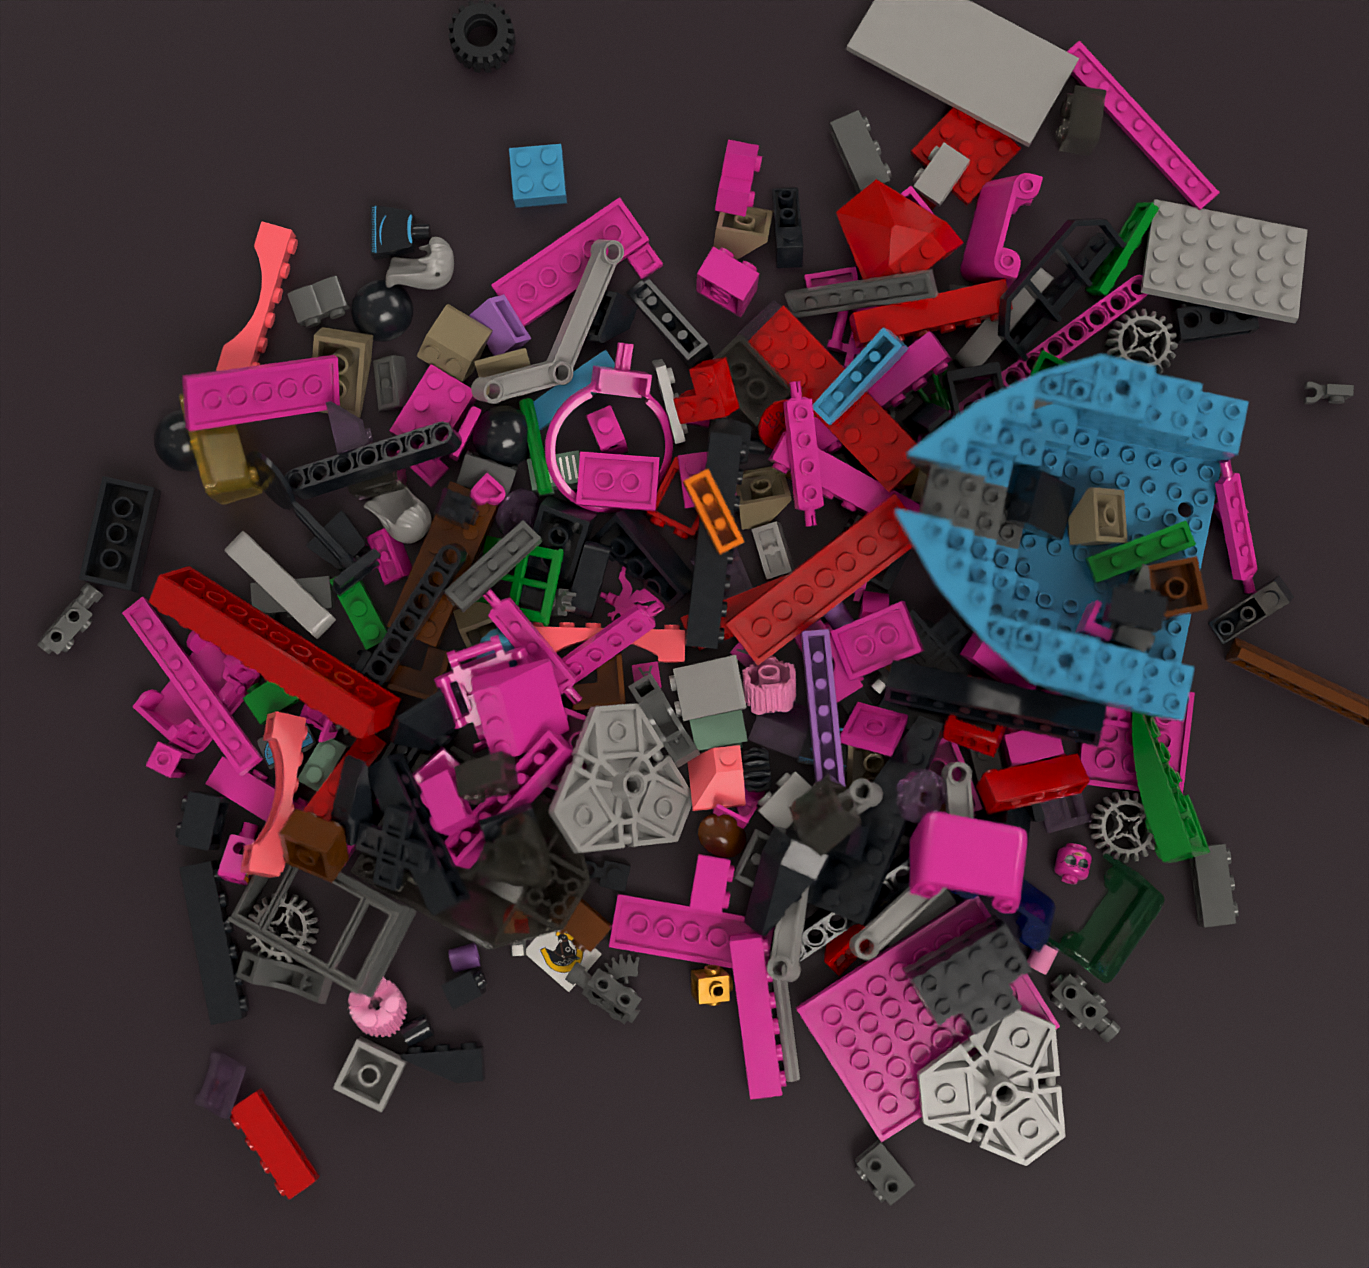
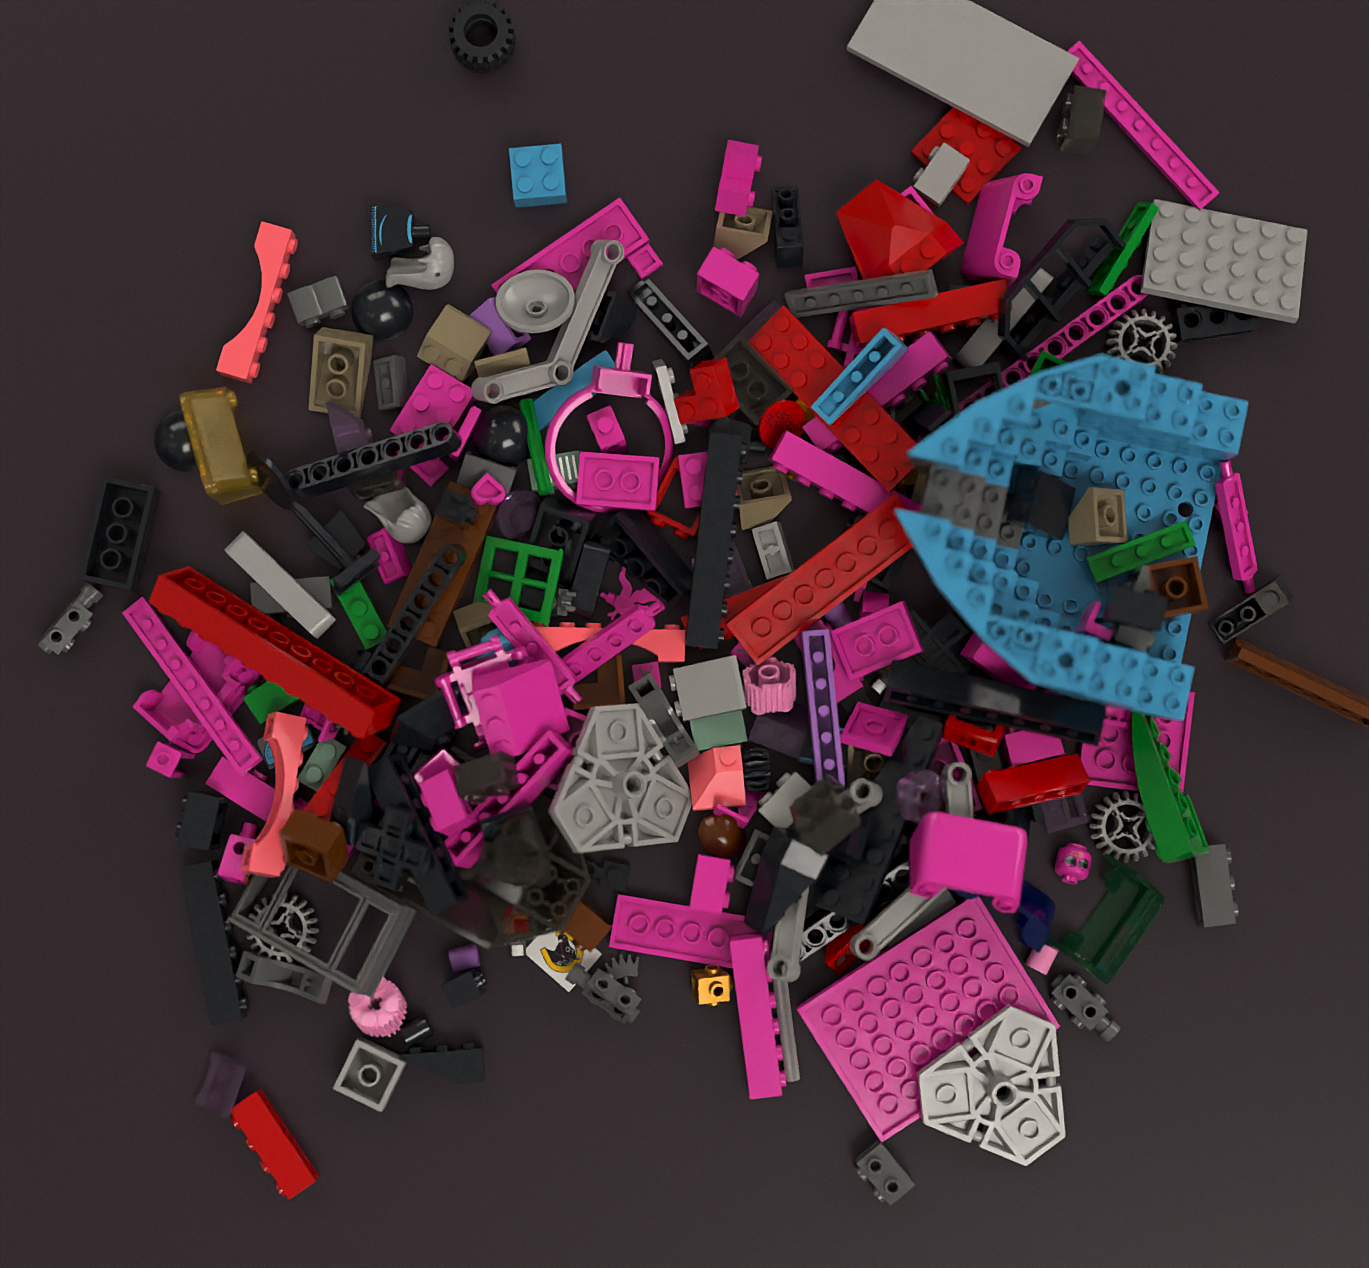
dark pink plate [183,355,340,431] -> none
dark grey fence [444,521,542,613] -> none
orange brick [682,469,744,554] -> none
dark pink plate [783,381,824,527] -> none
dark grey brick [828,110,892,194] -> none
black piece [902,914,1033,1035] -> none
dark grey plate [1303,382,1354,404] -> none
none -> light grey dish [496,270,575,333]

